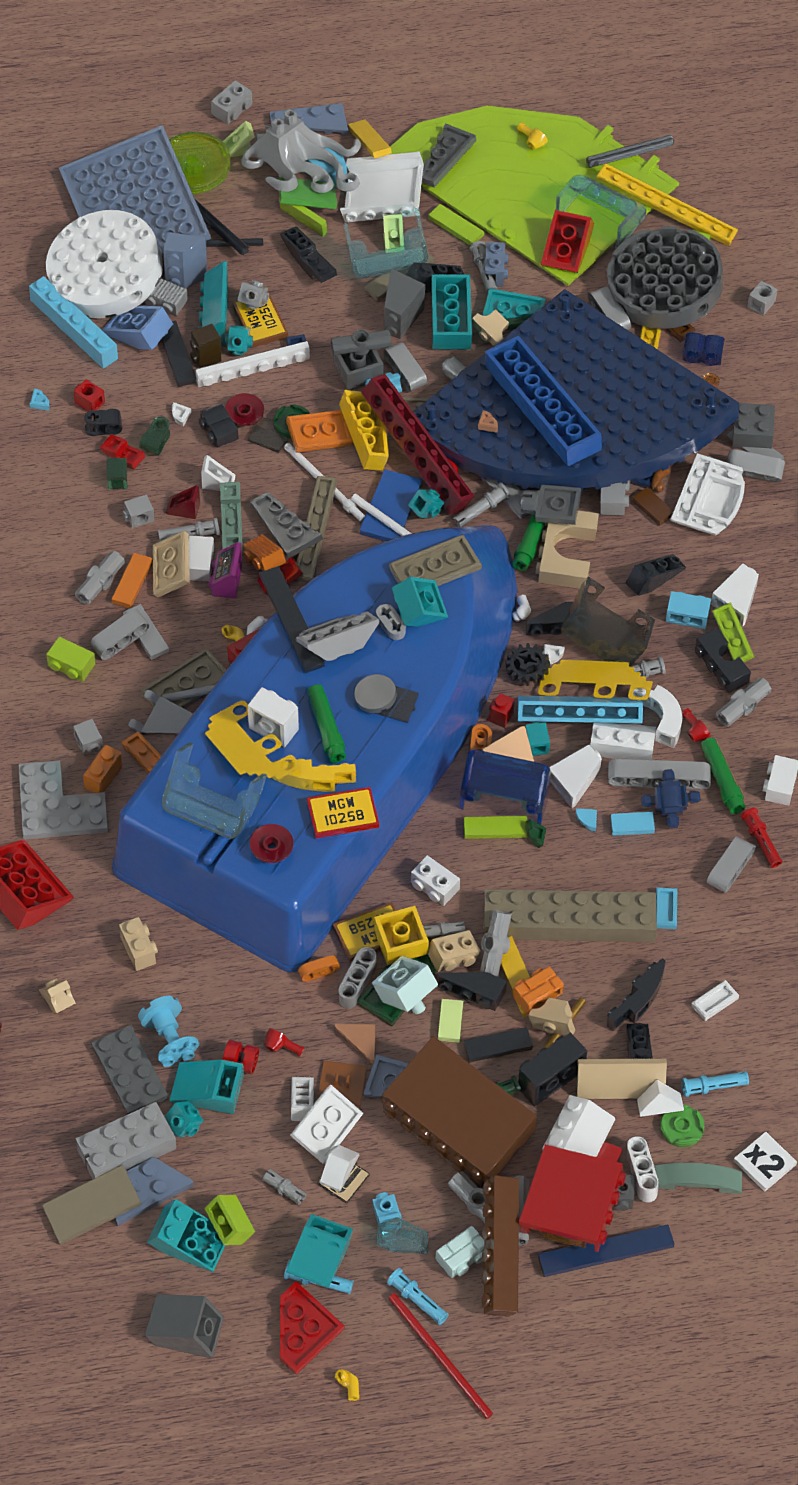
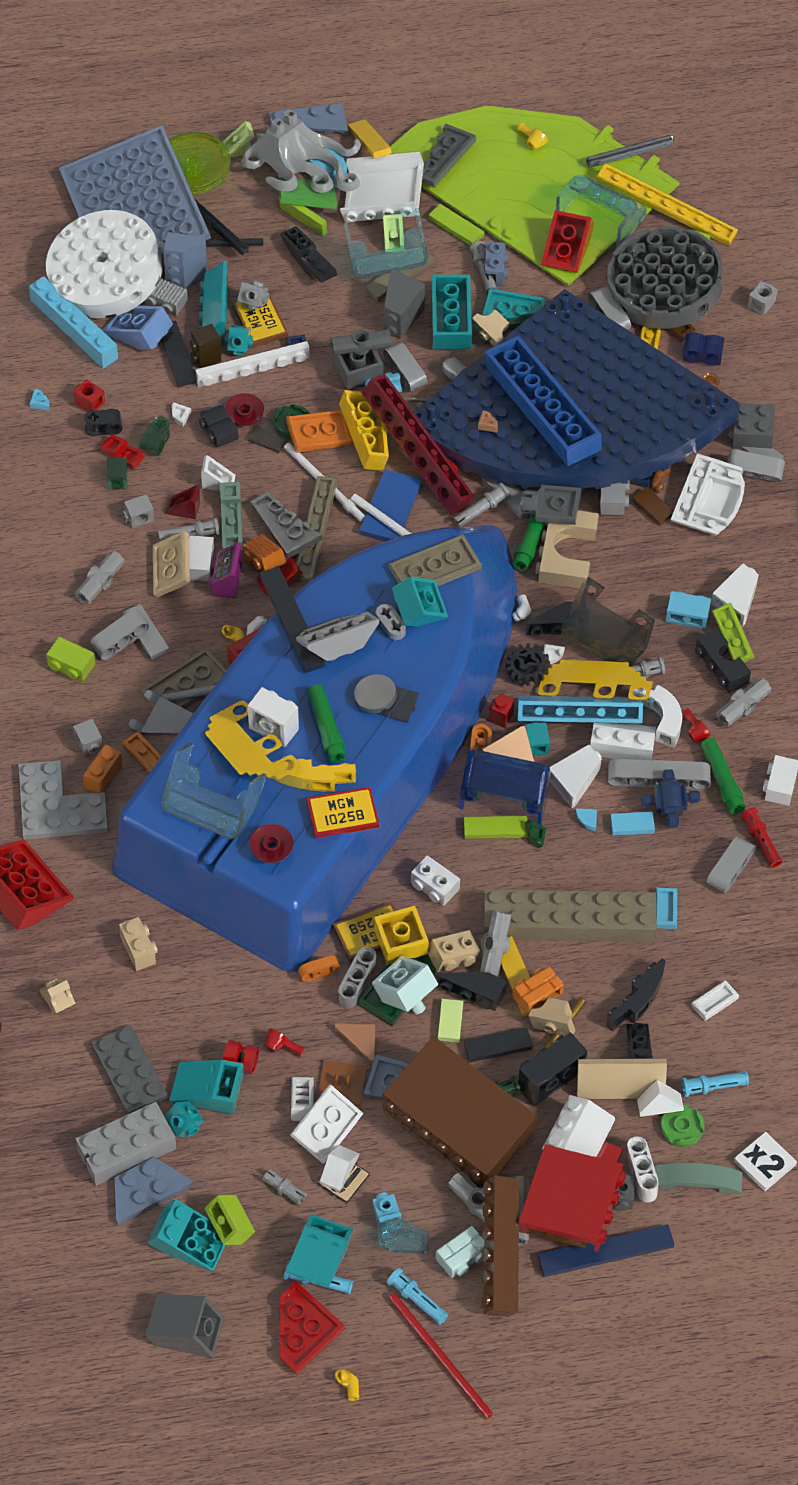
dark tan tile [42,1165,142,1245] -> none
orange tile [112,553,153,608] -> none
medium azure piece [138,996,199,1067] -> none
light grey brick [211,80,253,124] -> none
black slope [406,262,465,293] -> none
teal brick [408,489,444,519] -> none
light grey pin [423,921,465,939] -> none
black slope [625,554,686,596] -> none

